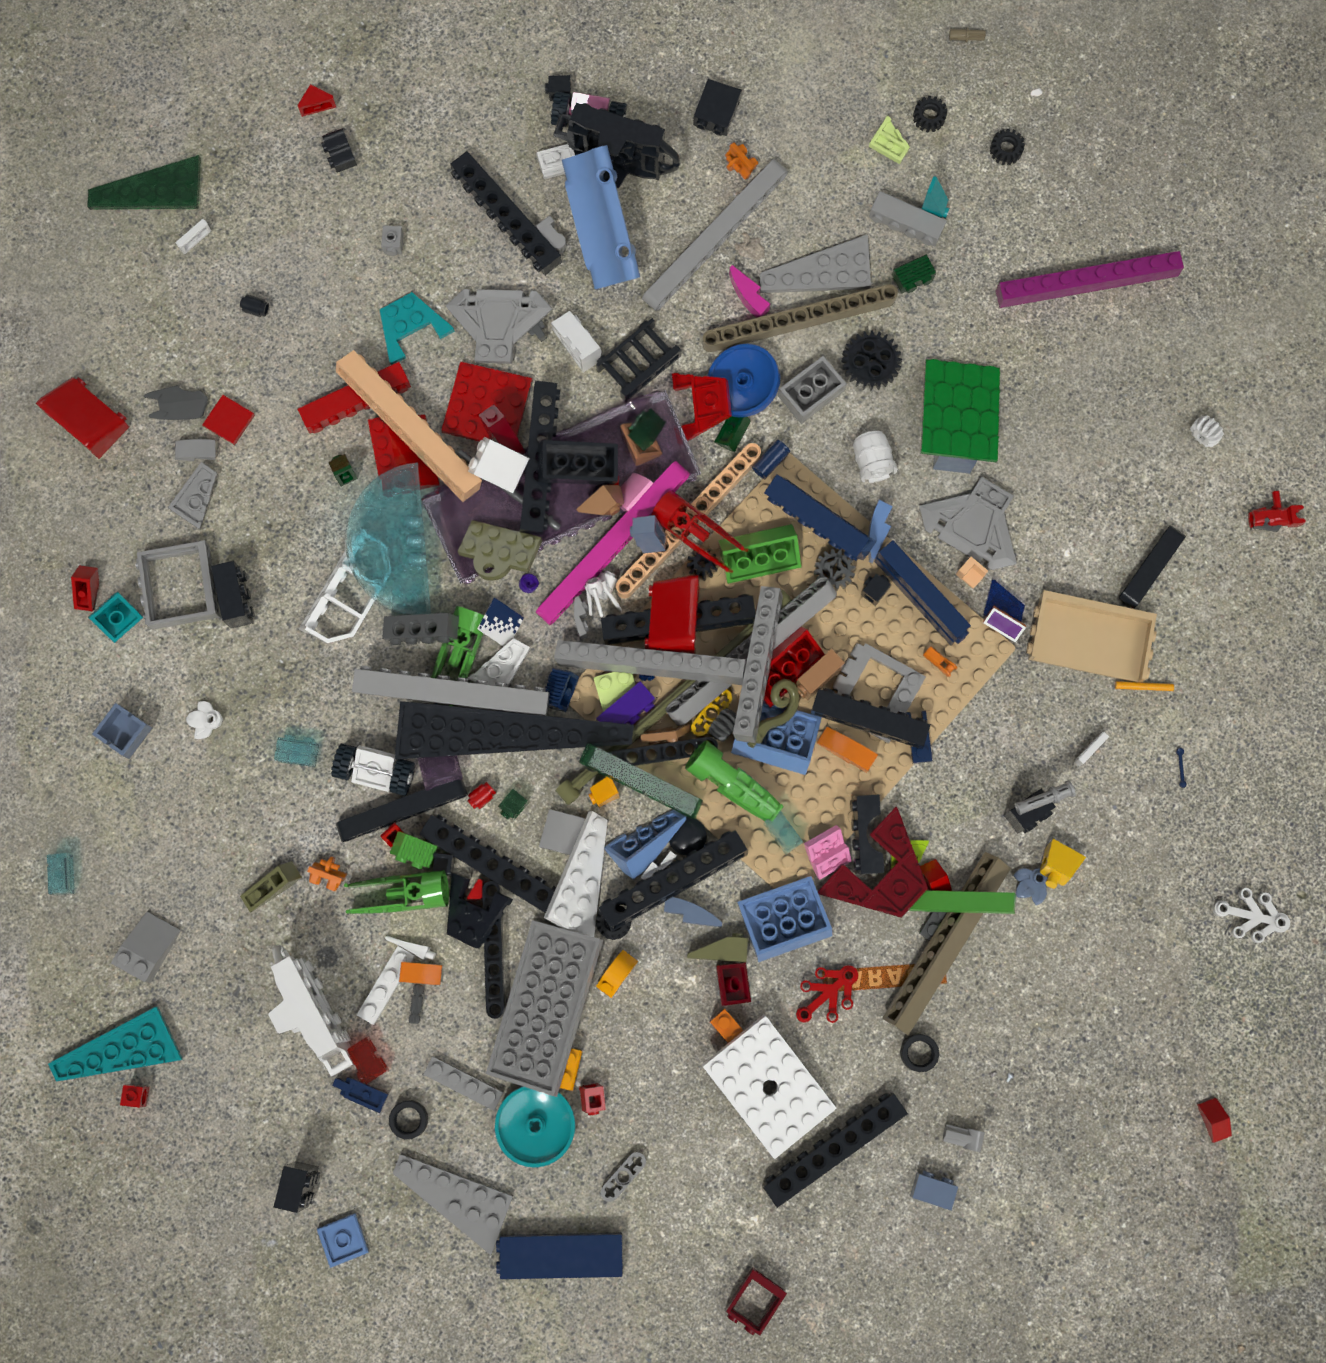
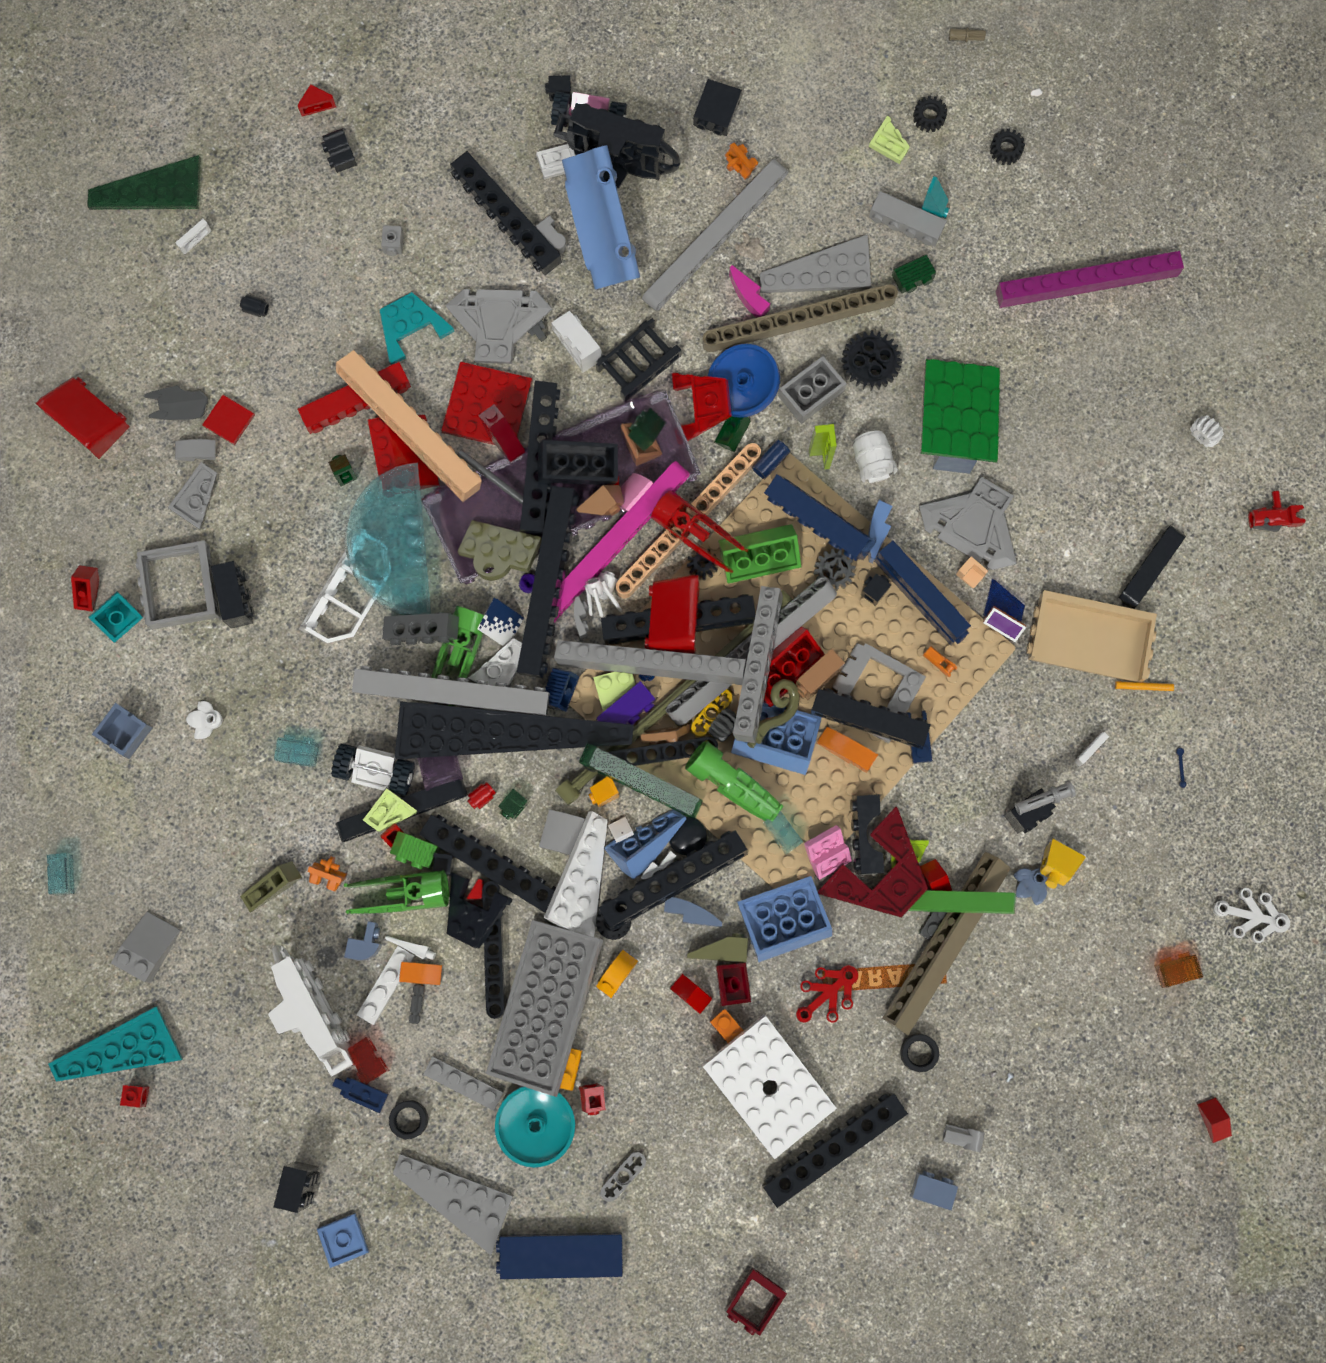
white brick [468,437,529,493] -> none
sand blue brick [630,515,666,554] -> none
none -> sand blue brick [344,921,382,961]
none -> yellowish green wing [363,788,417,832]
none -> black brick [516,486,580,679]
none -> white tile [608,817,634,843]
none -> red slope [670,974,712,1014]
none -> lime fence [809,424,837,470]
none -> clear orange brick [1154,952,1203,988]

